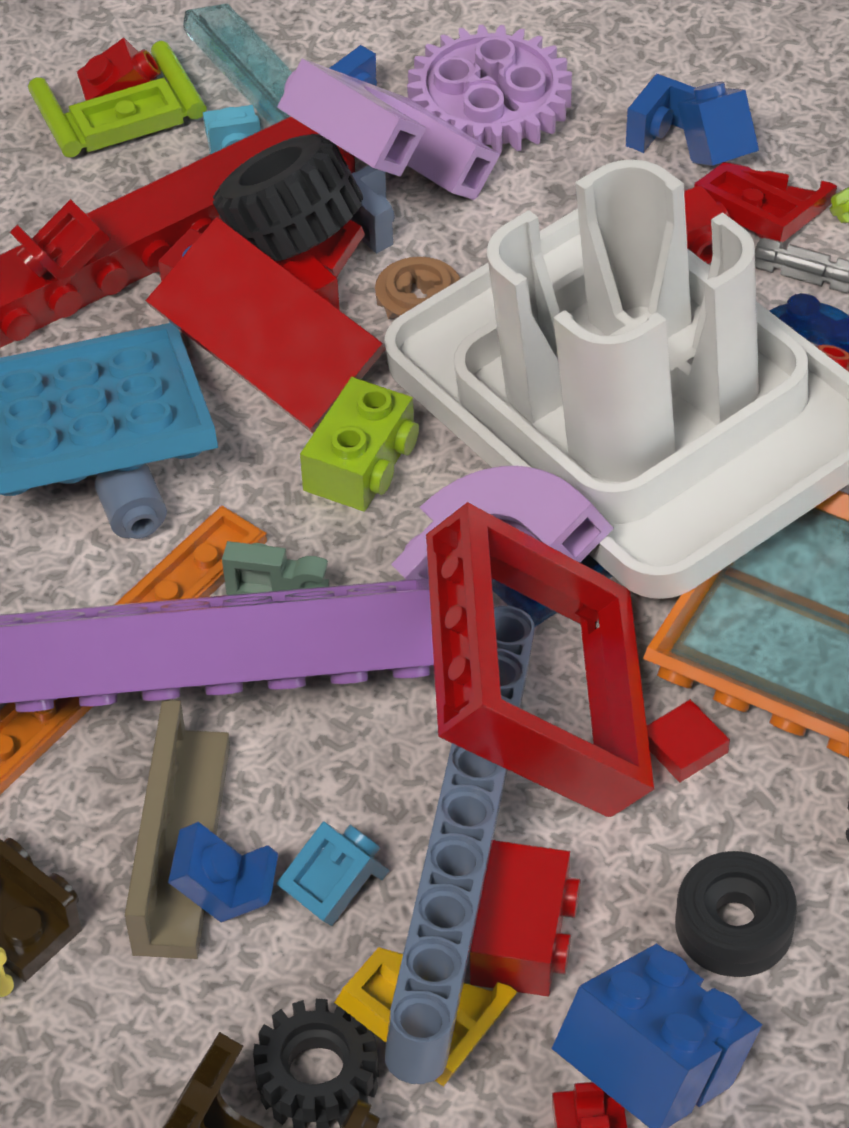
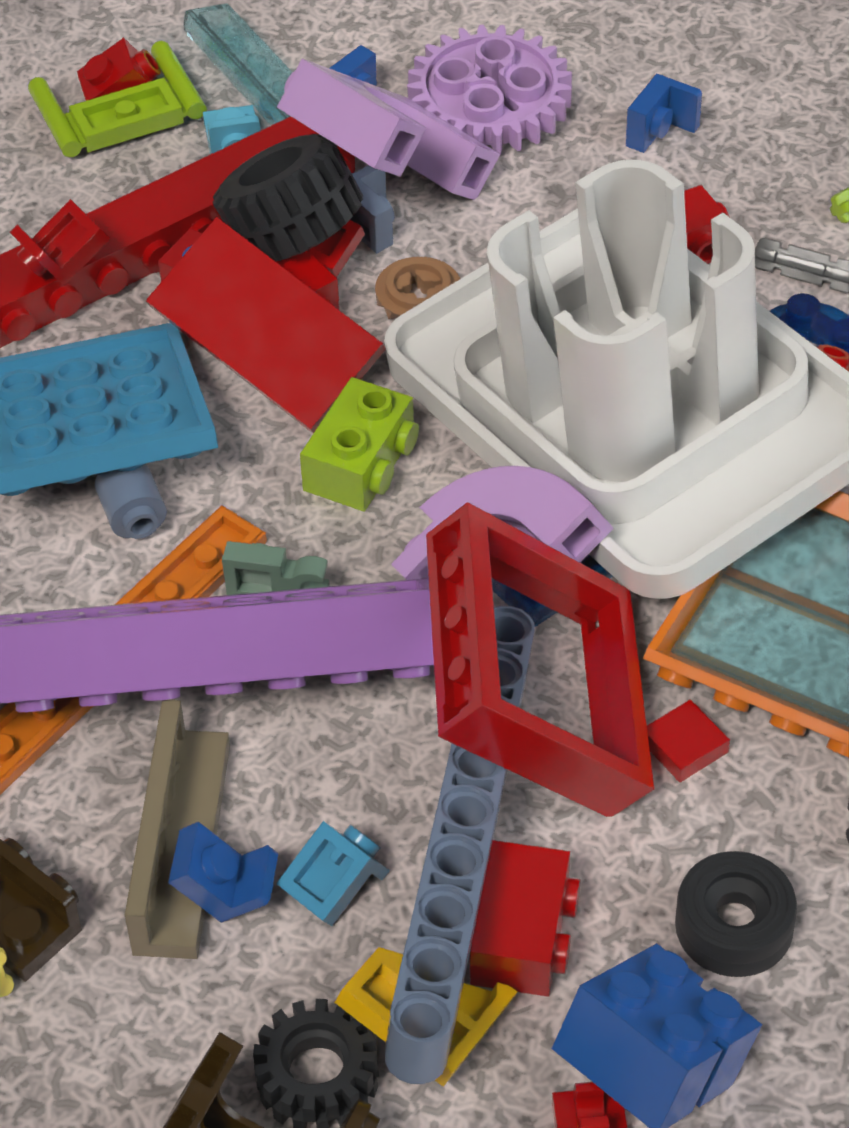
blue brick [678,81,759,166] -> none
red wing [694,162,837,243] -> none

